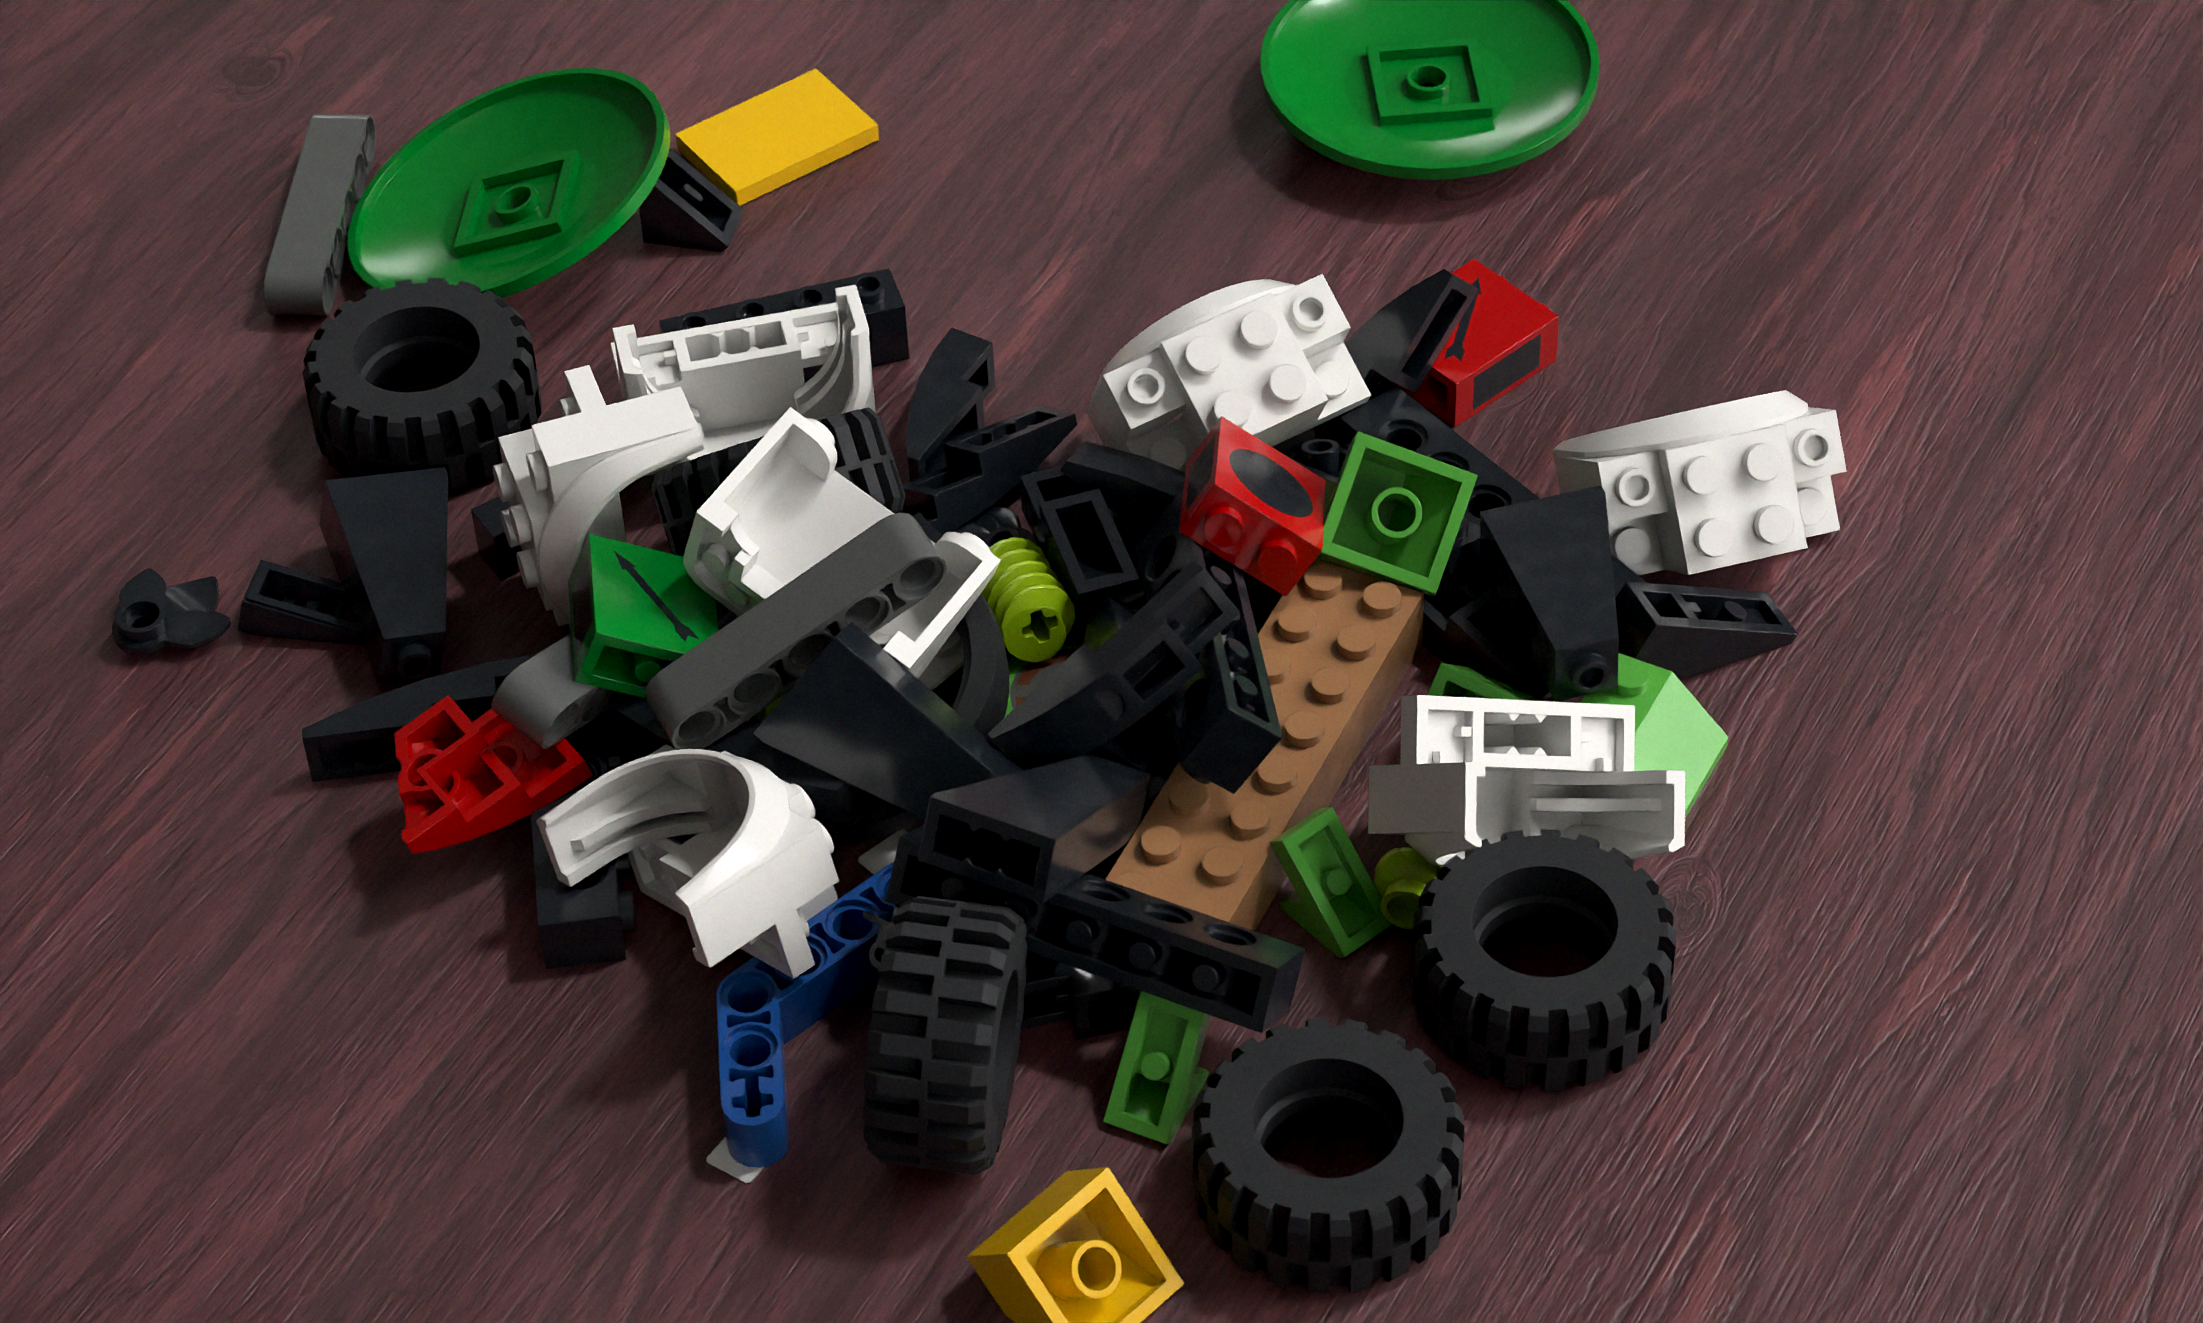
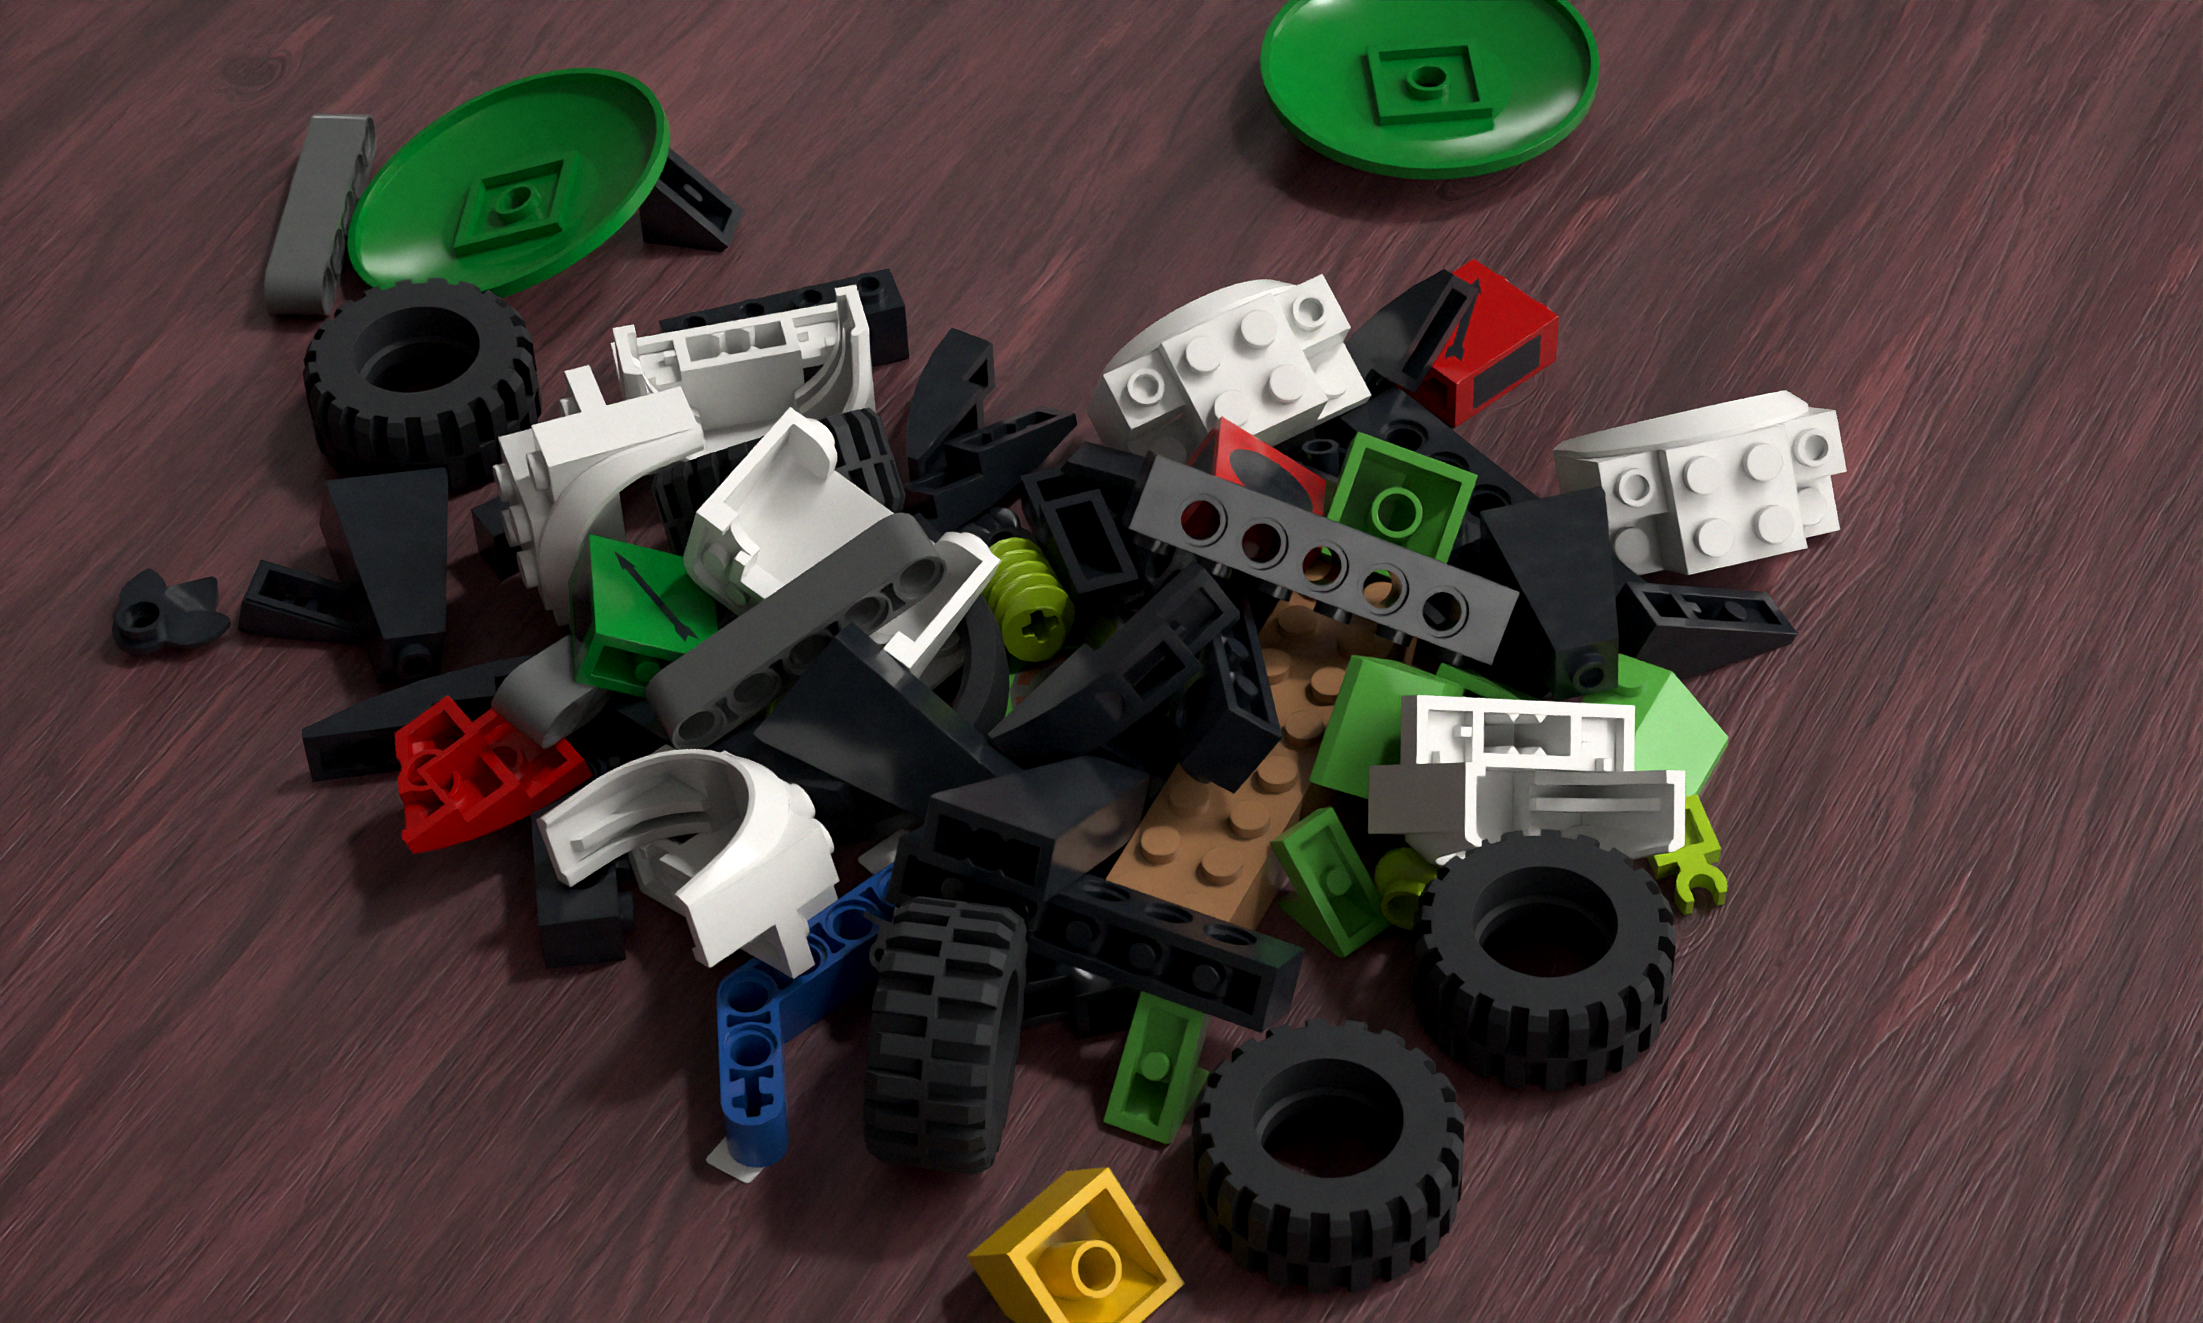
yellow tile [675,69,879,206] -> none
none -> brick [1120,450,1520,669]
none -> bright green slope [1309,655,1466,799]
none -> lime plate [1647,794,1727,916]

